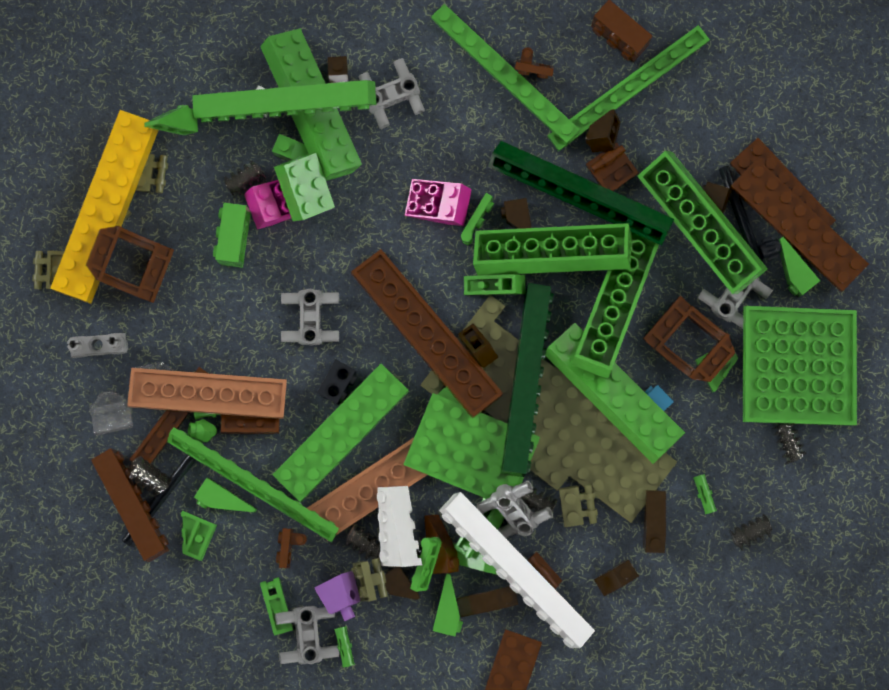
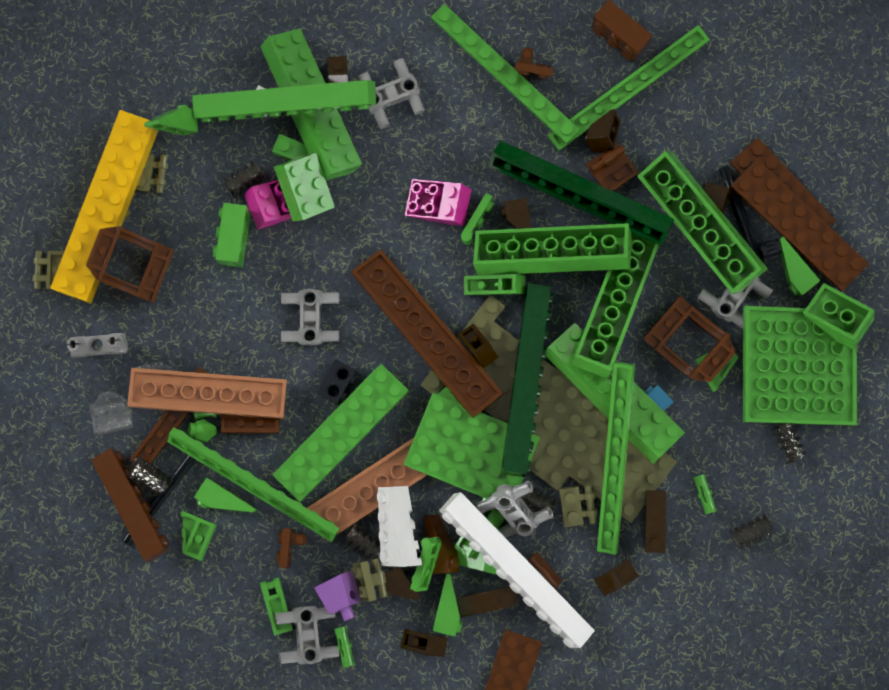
none -> dark brown slope [401,629,447,657]
none -> bright green plate [597,362,635,555]
none -> bright green slope [803,283,875,350]

